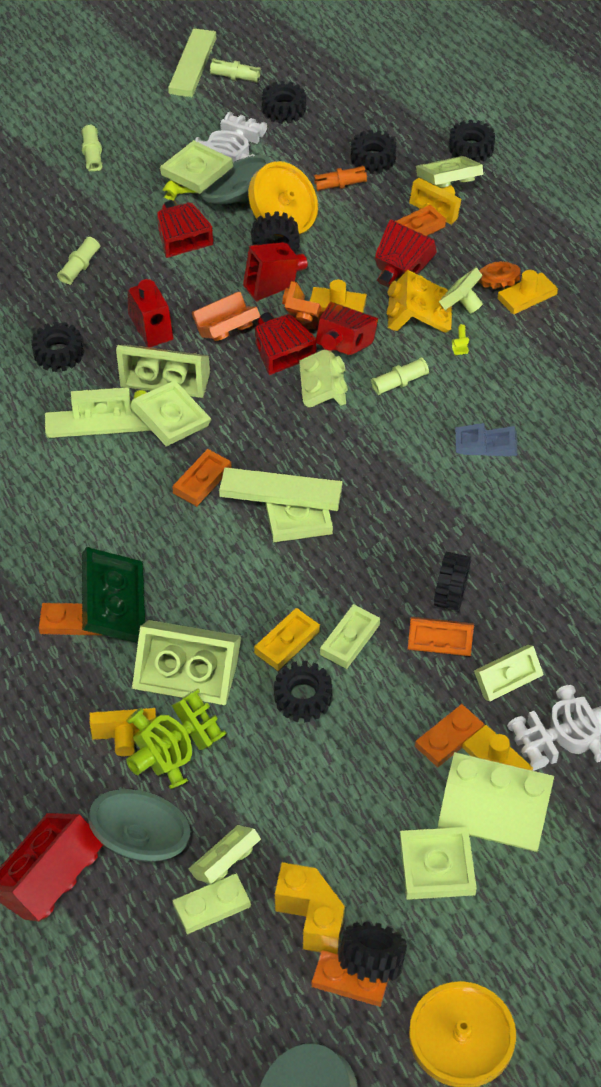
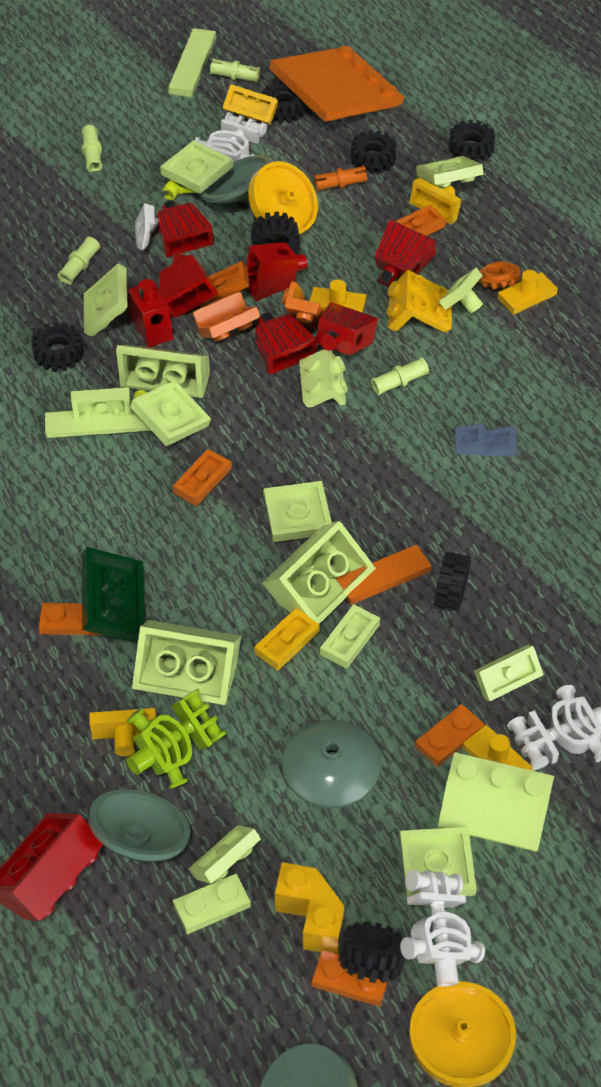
yellowish green tile [219,467,342,511] -> none
black tyre [274,661,332,722] -> none
orange plate [408,617,474,656] -> none
neon yellow hand [452,324,469,355] -> none
none -> yellowish green plate [84,263,128,336]
none -> white plate [135,203,158,250]
none -> red torso [159,254,219,318]
none -> orange plate [200,261,249,307]
none -> yellow tile [223,84,279,125]
none -> yellowish green slope [262,521,376,624]
none -> orange plate [269,46,405,122]
none -> sand green dish [282,720,381,808]
none -> orange tile [336,545,432,605]
none -> white piece [400,870,485,987]

